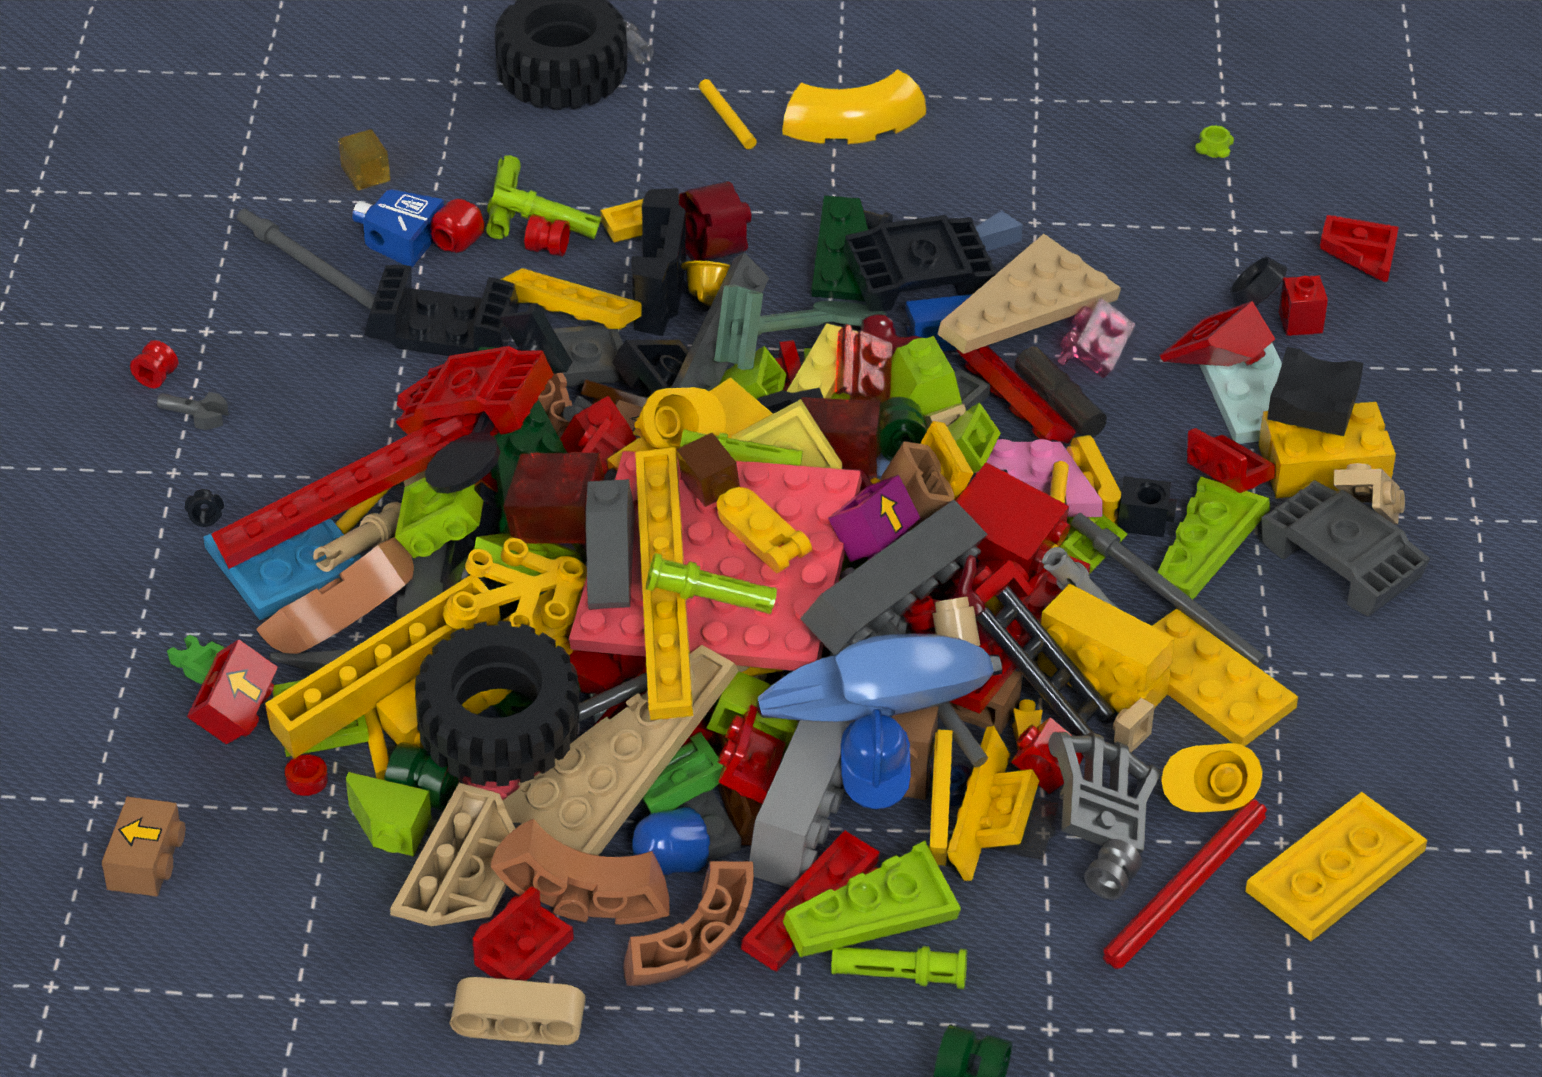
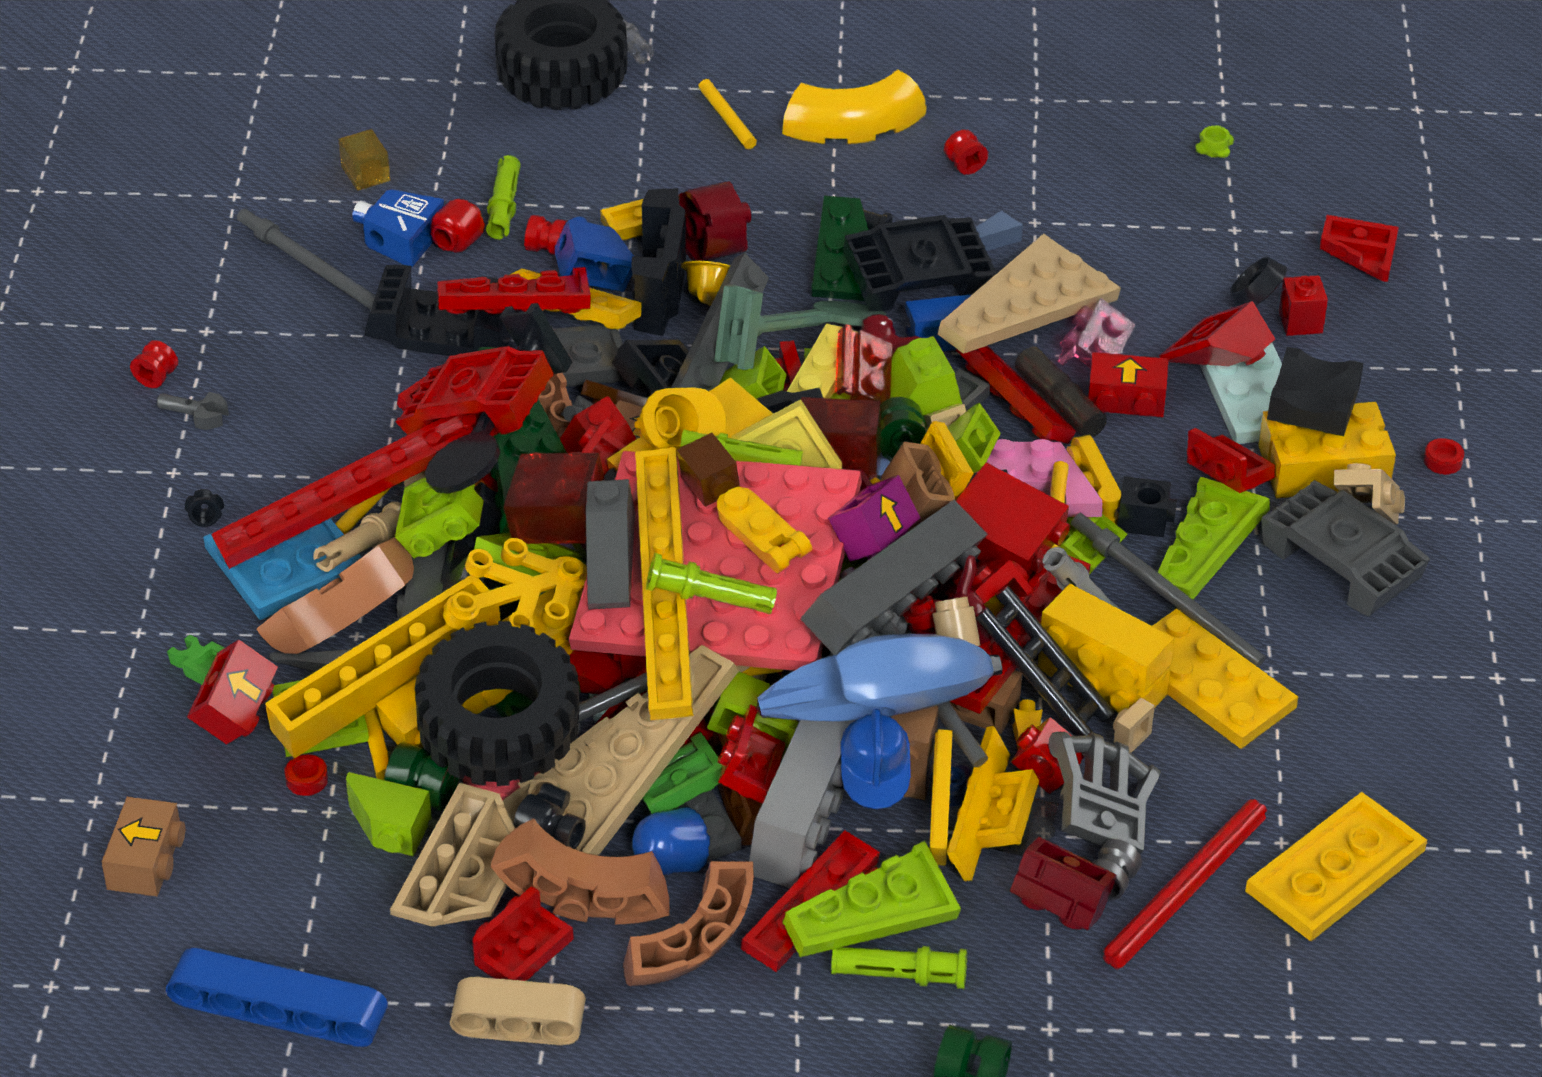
lime pin [491,182,601,240] -> none
yellow piece [1161,743,1263,813] -> none
none -> blue beam [166,948,388,1047]
none -> red wing [437,267,591,314]
none -> black piece [514,783,586,849]
none -> blue torso [554,217,634,292]
none -> red wheel [944,129,988,175]
none -> dark red brick [1010,837,1117,931]
none -> red brick [1087,352,1169,417]
none -> red tile [1424,438,1464,475]

